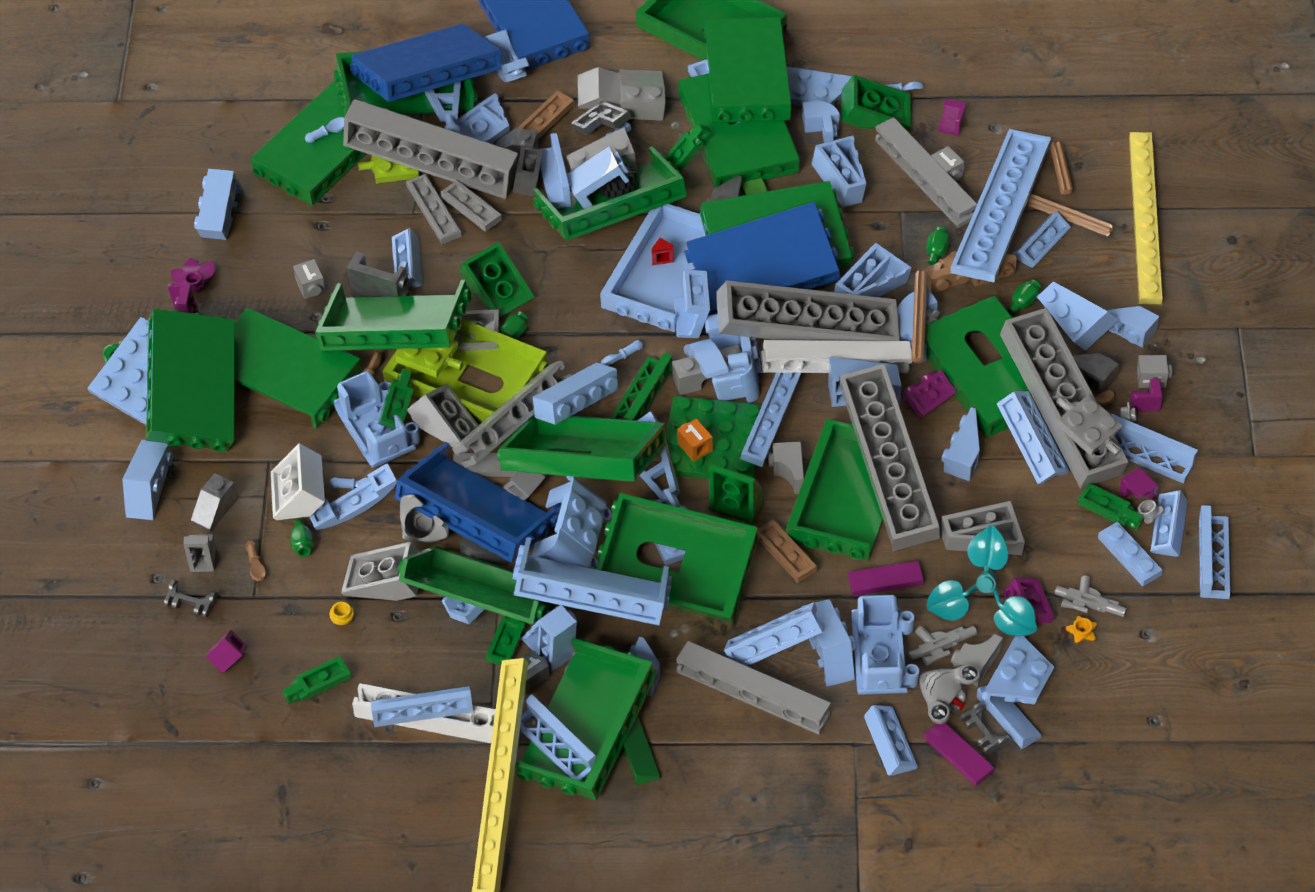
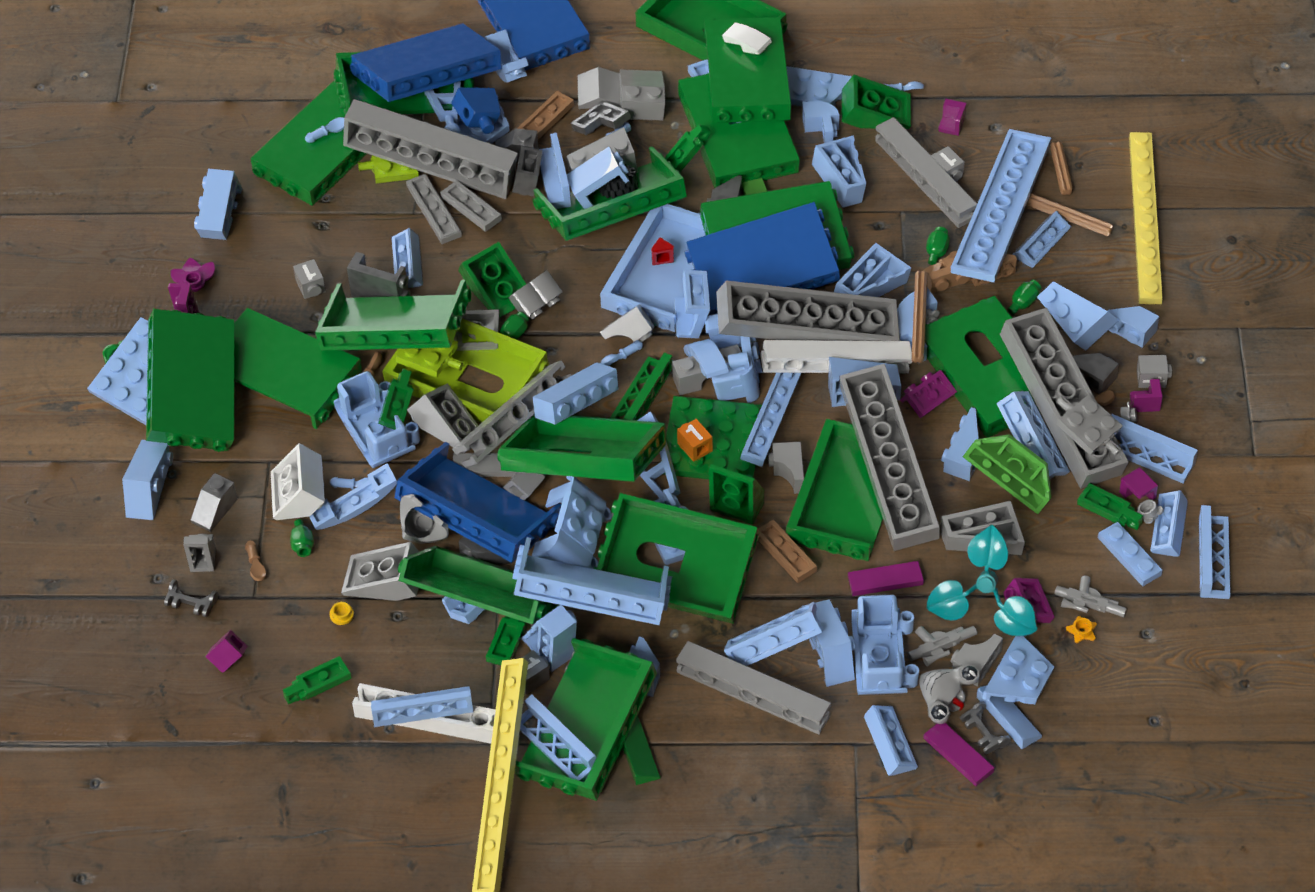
none -> blue torso [451,88,501,134]
none -> light grey brick [509,271,562,319]
none -> arch [600,304,655,342]
none -> white slope [722,23,772,55]
none -> bright green wedge [962,434,1051,514]

